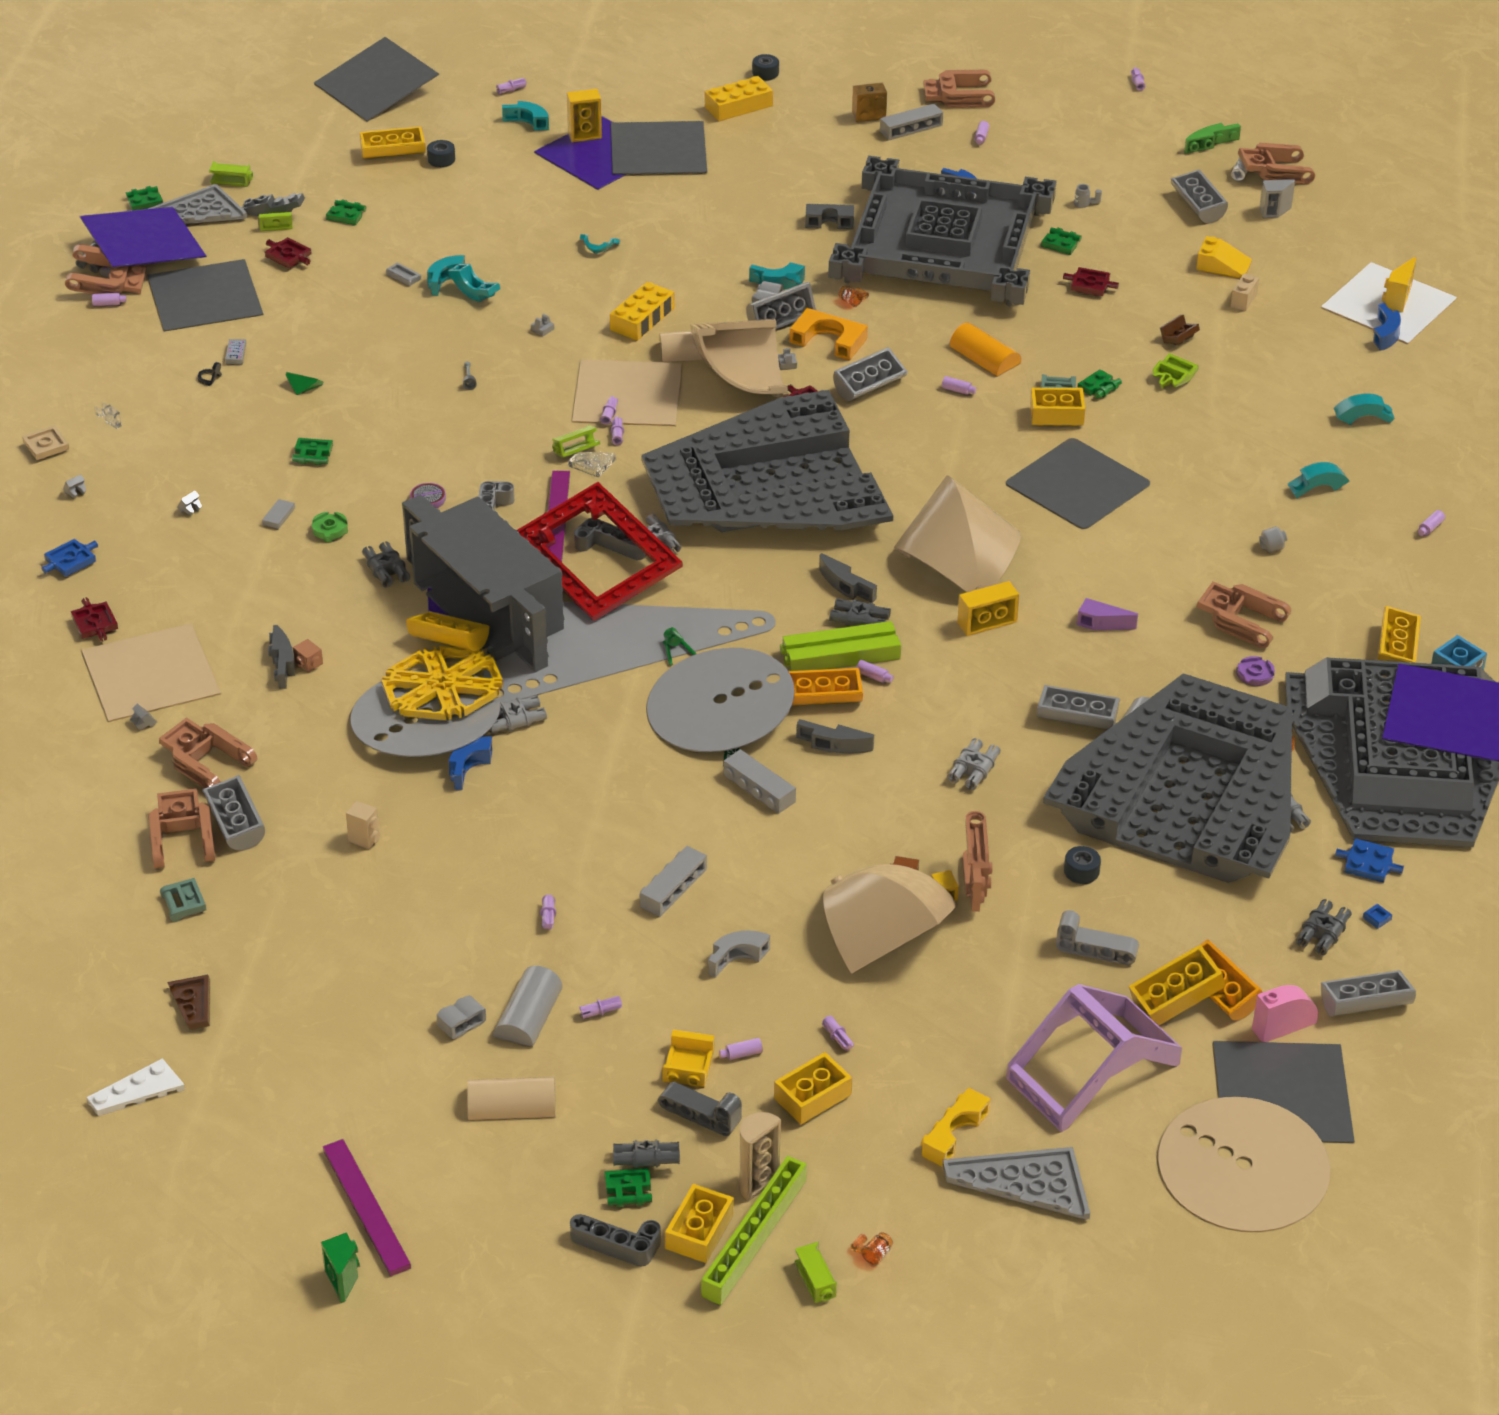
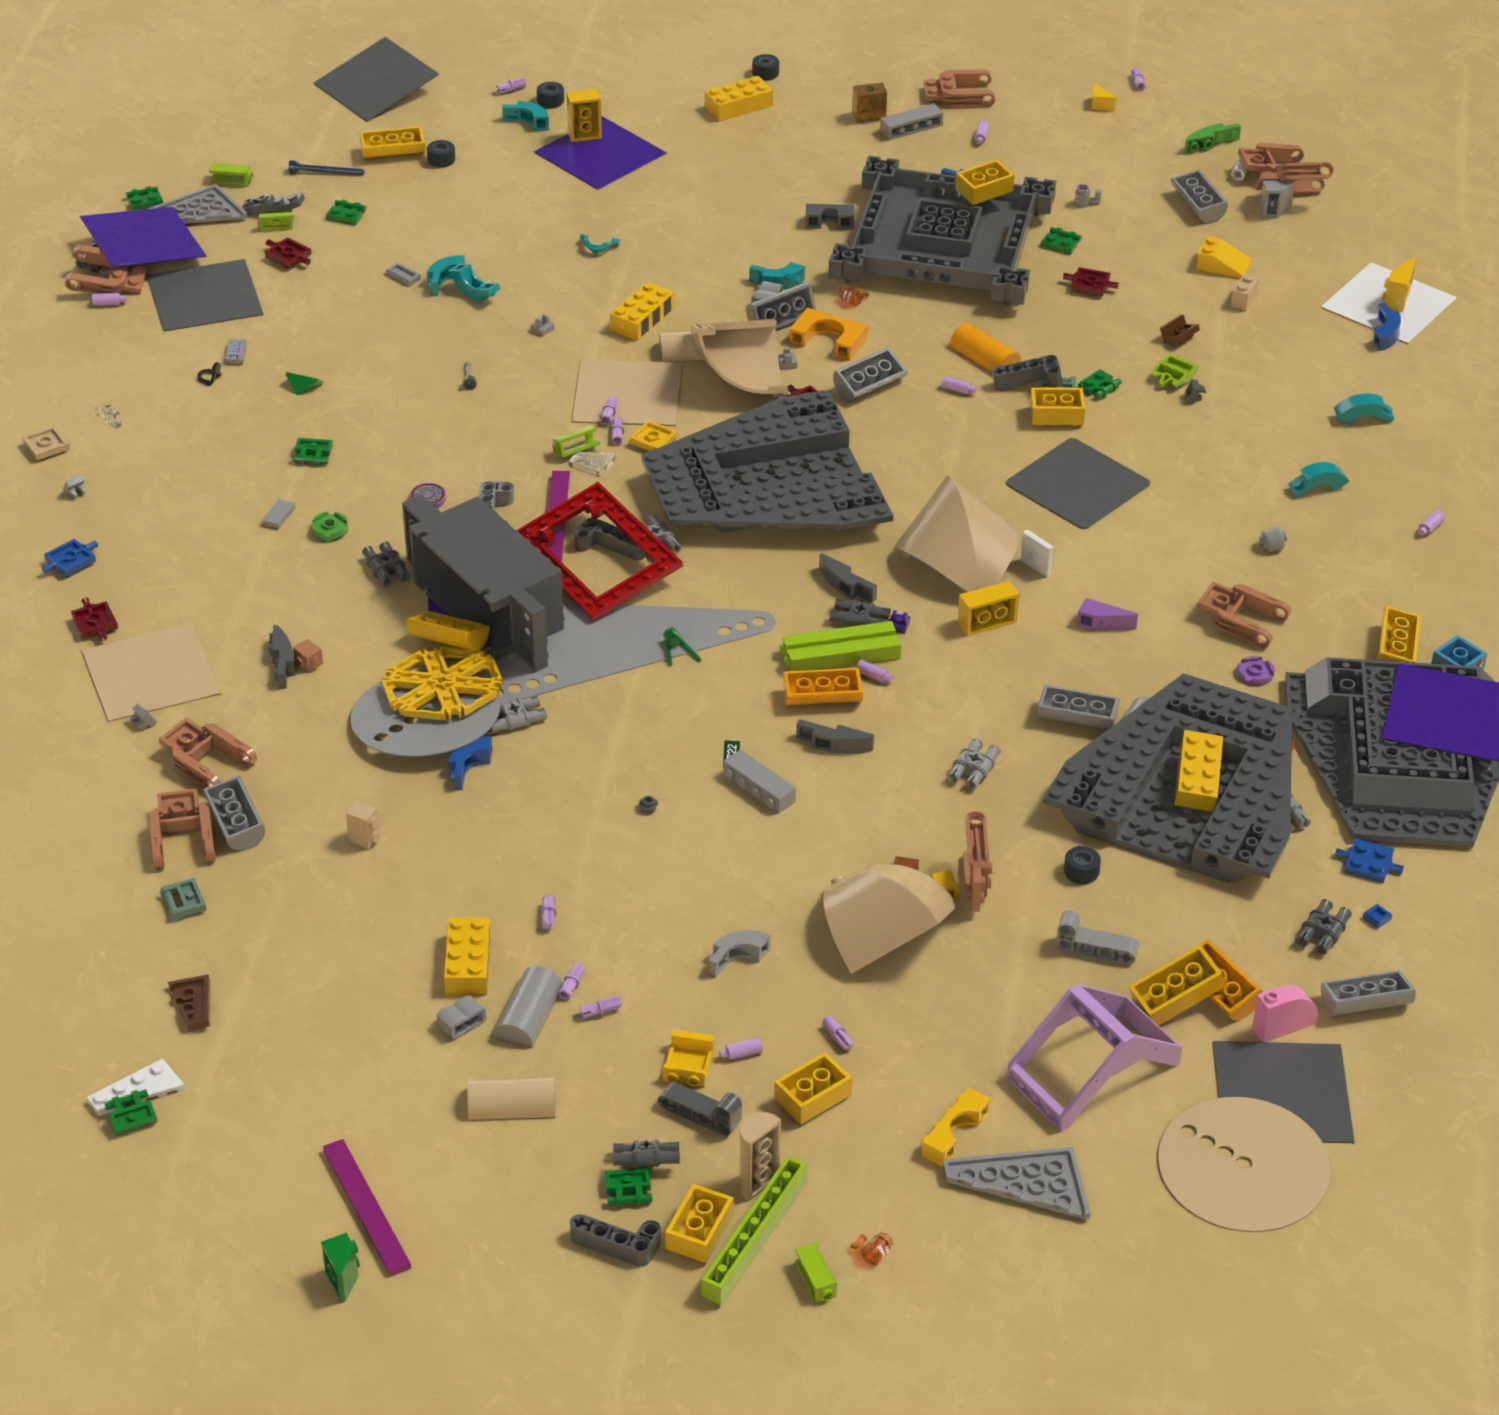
tile [177,491,201,516] -> none
dark grey piece [611,121,707,175] -> none
light grey brick [639,846,707,917] -> none
light grey piece [647,648,794,752] -> none
none -> green plate [104,1089,157,1135]
none -> dark blue piece [288,160,365,175]
none -> yellow brick [444,917,491,995]
none -> black wheel [537,81,564,108]
none -> lavender axle [558,963,585,1000]
none -> yellow plate [629,421,677,451]
none -> dark grey plate [639,796,658,814]
none -> dark purple tile [889,610,910,634]
none -> yellow brick [955,159,1015,205]
none -> dark grey beam [992,355,1063,390]
none -> white plate [1021,530,1054,577]
none -> yellow slope [1092,84,1117,111]
none -> yellow brick [1174,730,1223,812]
none -> dark grey tile [1185,379,1206,404]
none -> nougat plate [1255,162,1334,195]

